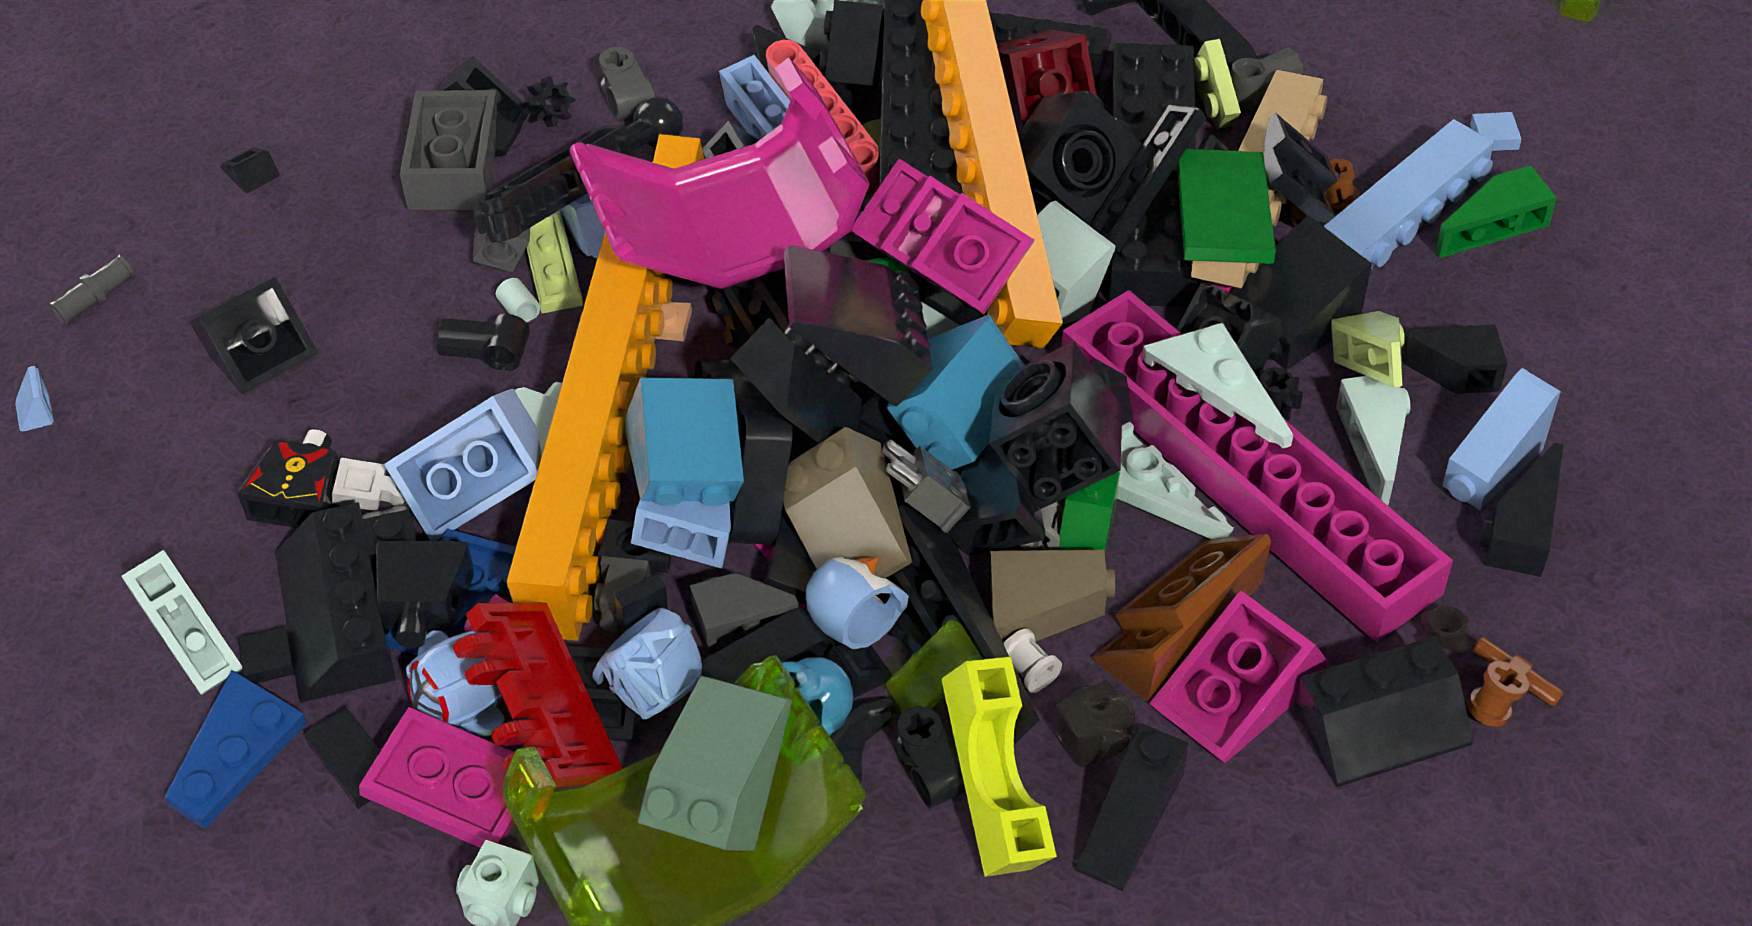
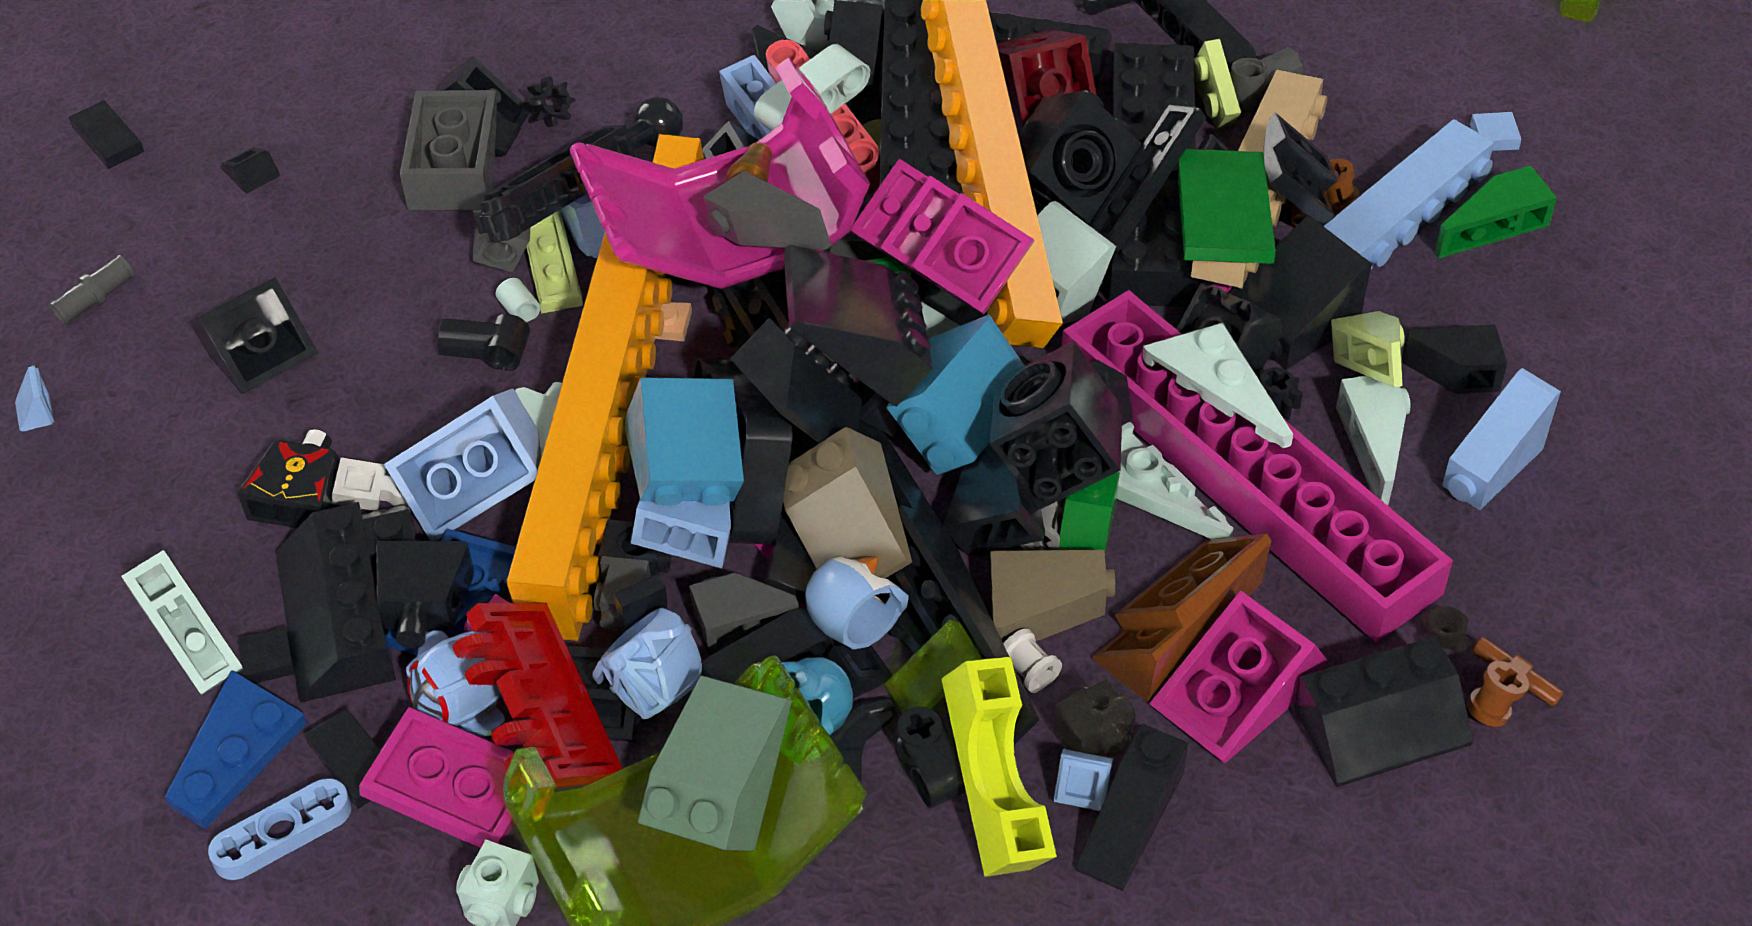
dark grey piece [599,47,655,121] -> none
dark grey piece [882,440,970,533] -> none
black slope [1478,443,1564,577] -> none
none -> black tile [69,100,144,169]
none -> light blue beam [208,779,351,880]
none -> dark grey slope [703,171,832,250]
none -> pearl gold cone [727,143,773,183]
none -> light aqua beam [754,44,870,131]
none -> light blue tile [1054,749,1113,811]

